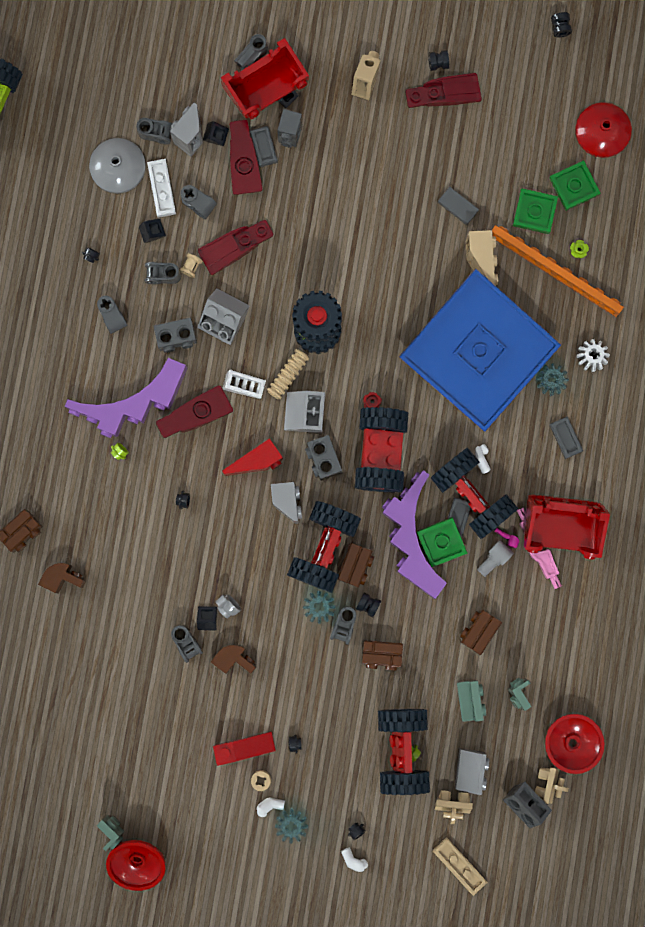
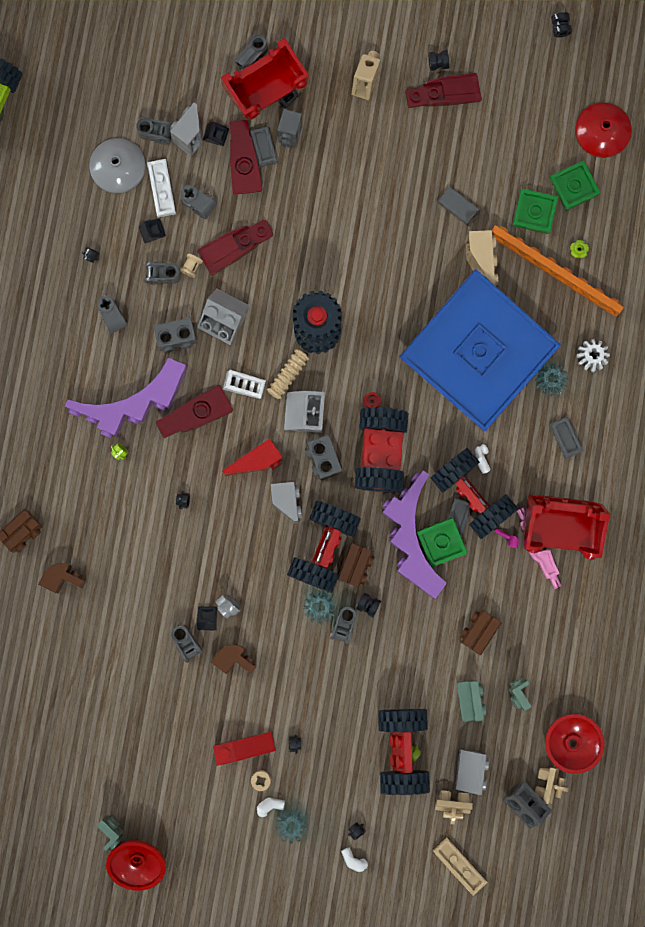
reddish brown brick [362,640,403,671] -> none
light grey pin [477,540,514,577] -> none

